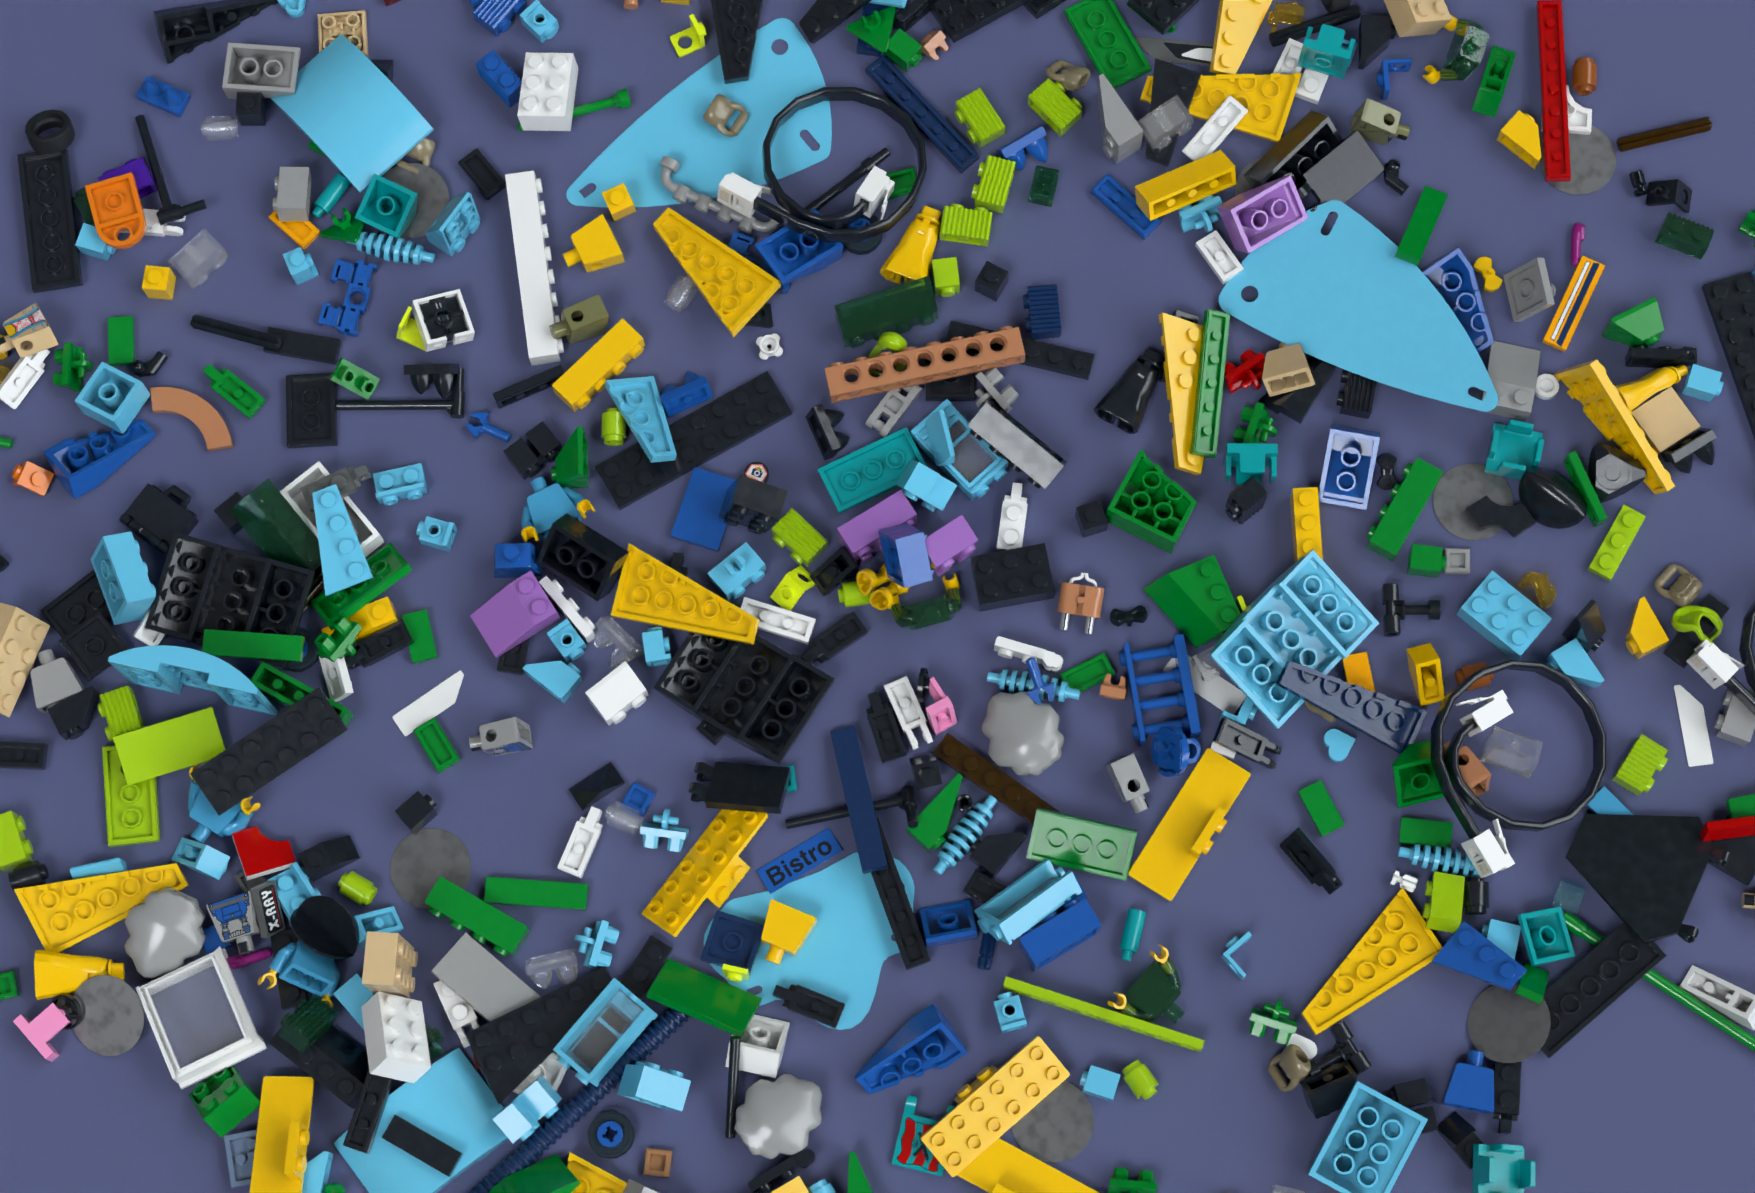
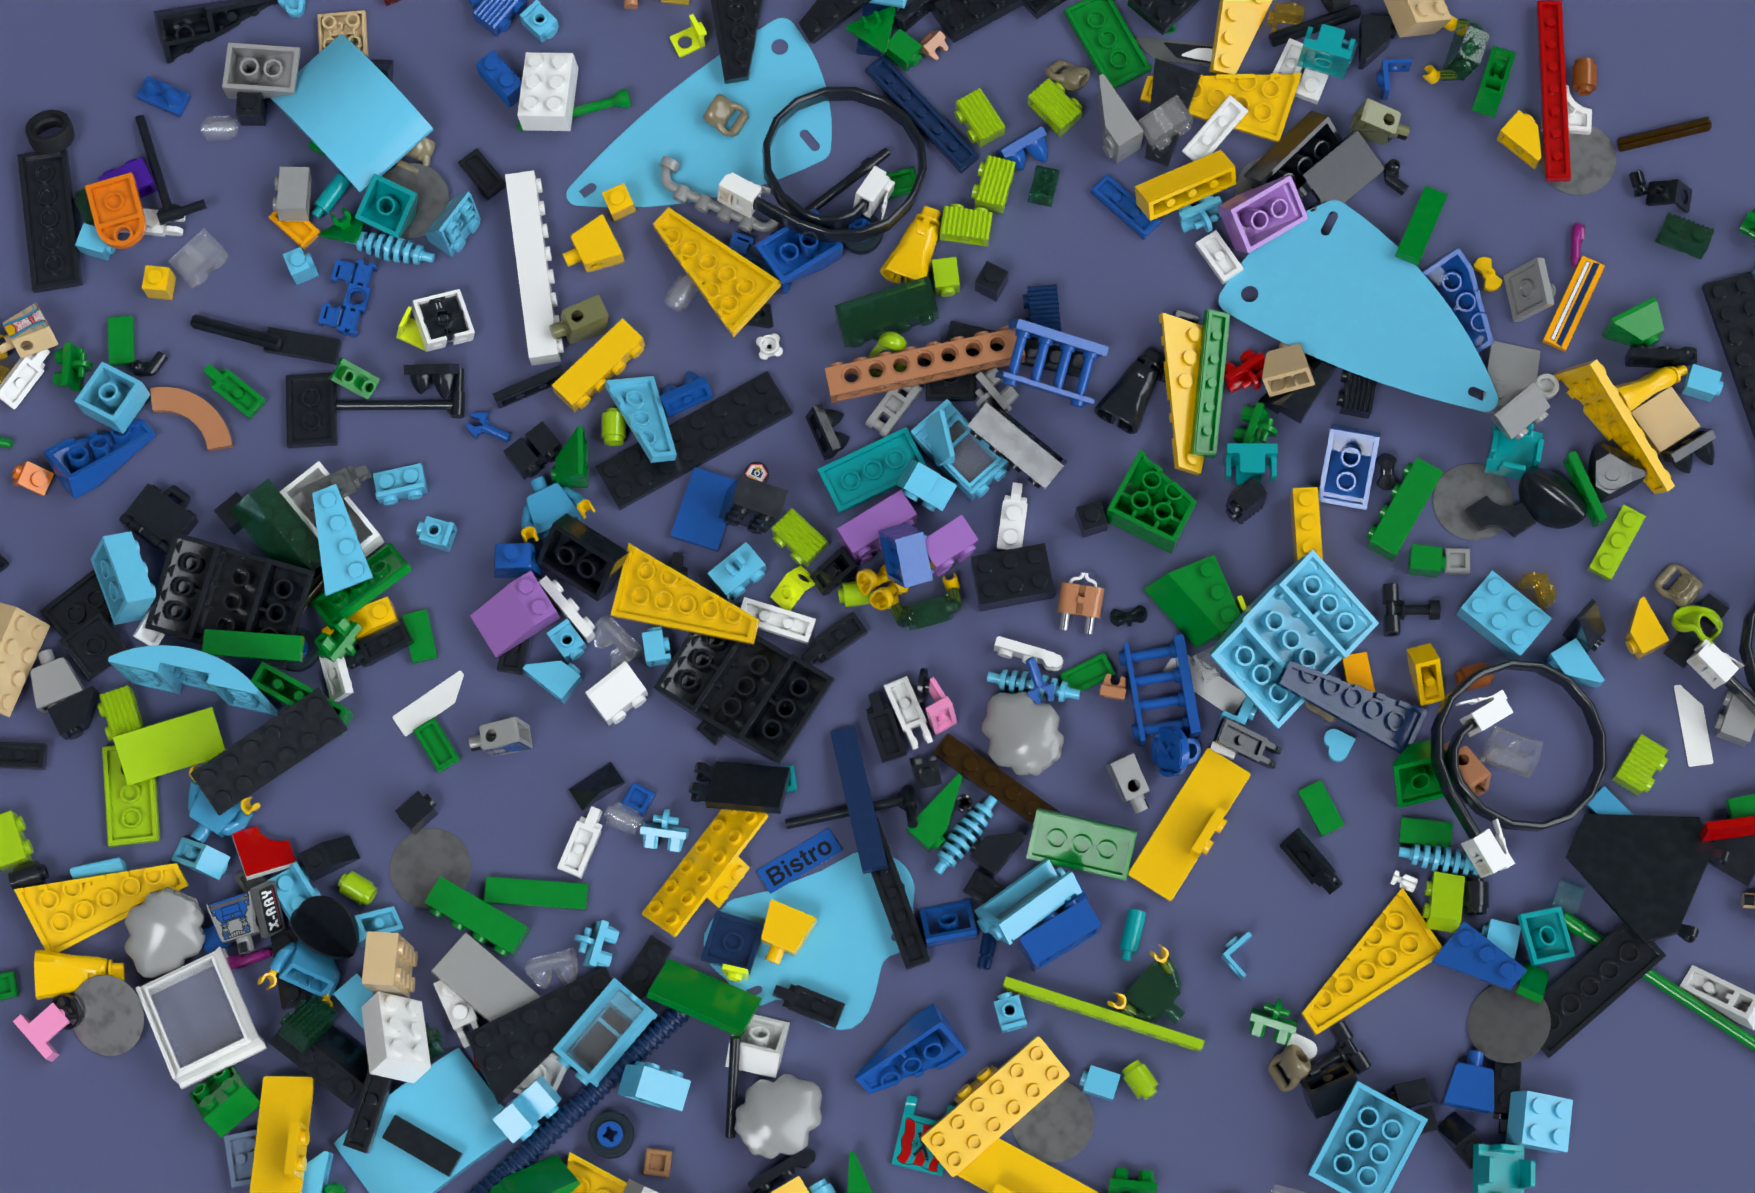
none -> blue fence [995,319,1109,408]
none -> light grey slope [1490,382,1551,441]
none -> medium azure brick [1505,1091,1573,1153]

